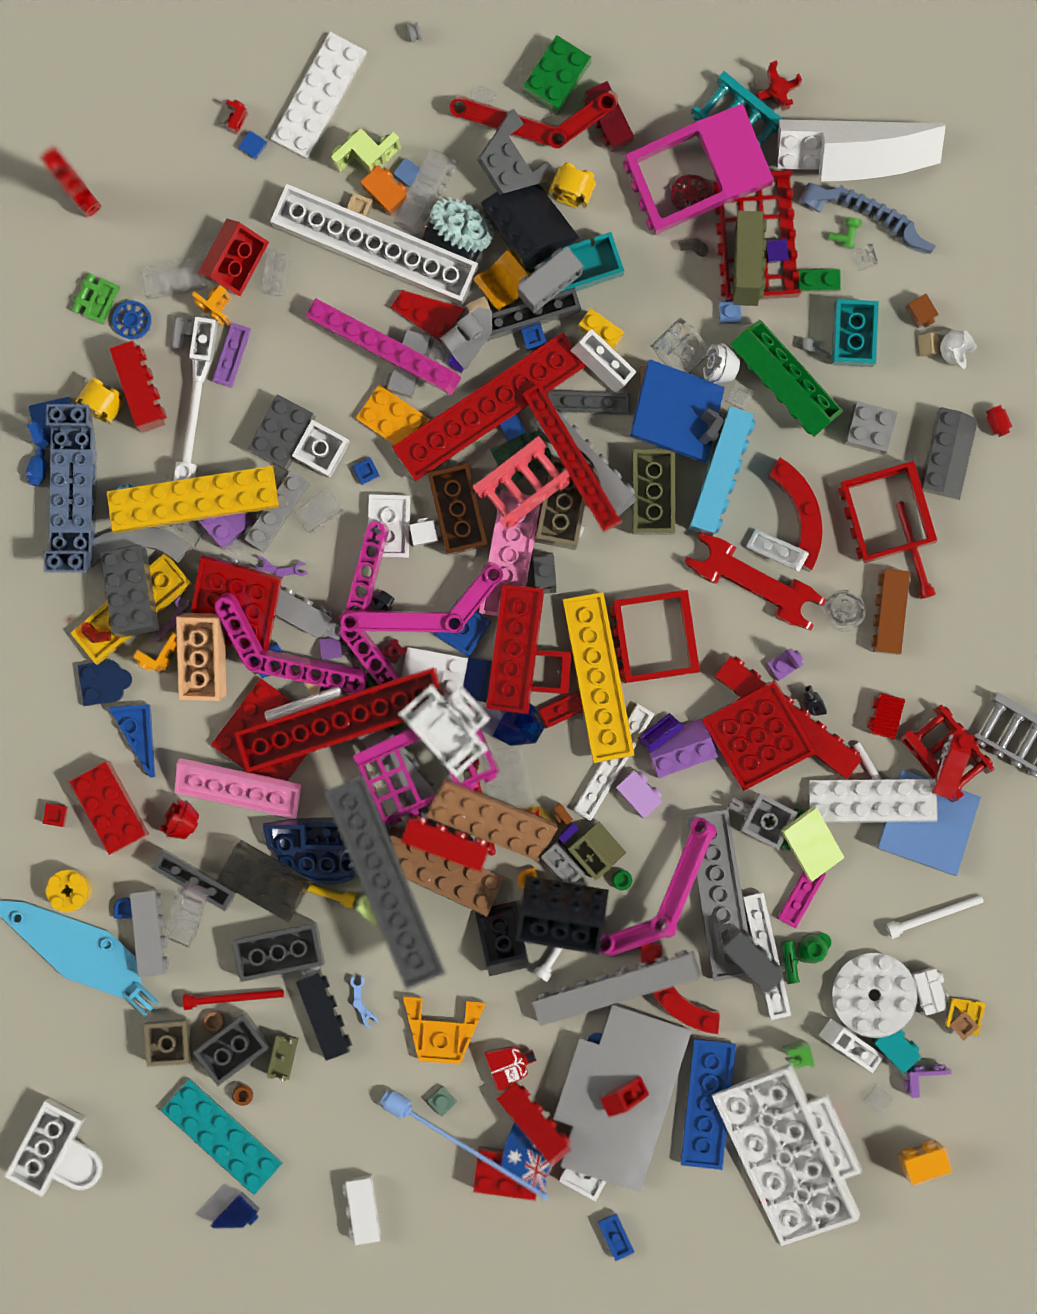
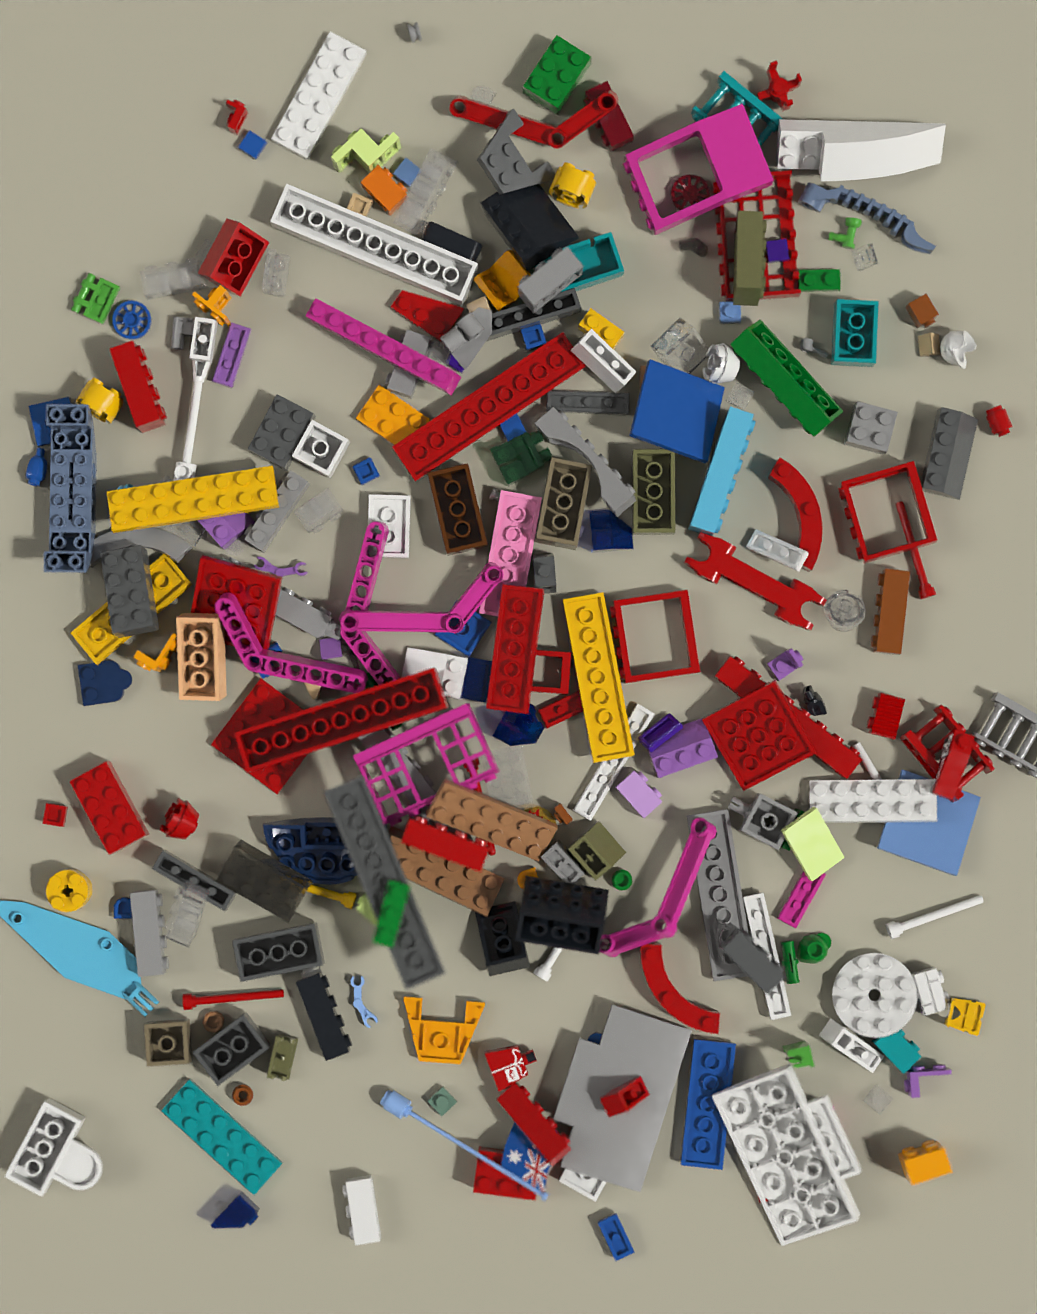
blue tile [27,422,50,450] -> none
red piece [40,146,102,218] -> none
clear red arm [81,622,111,643] -> none
blue wing [109,704,156,777] -> none
medium lavender piece [148,597,190,642] -> none
bright pink plate [174,758,302,819] -> none
white axle [264,687,343,722] -> none
black piece [372,590,395,611] -> none
dark red plate [382,639,407,664] -> none
white piece [400,684,490,777] -> none
white brick [409,518,441,547] -> none
light aqua gear [429,197,494,252] -> none
coral fence [473,436,572,530] -> none
red plate [522,383,622,533] -> none
light grey brick [532,949,701,1026] -> none
dark purple tile [559,823,579,843] -> none
dark grey bracket [698,408,725,445] -> none
medium nougat plate [950,1011,979,1041] -> none
none -> green plate [372,880,411,948]
none -> clear blue slope [589,510,634,553]

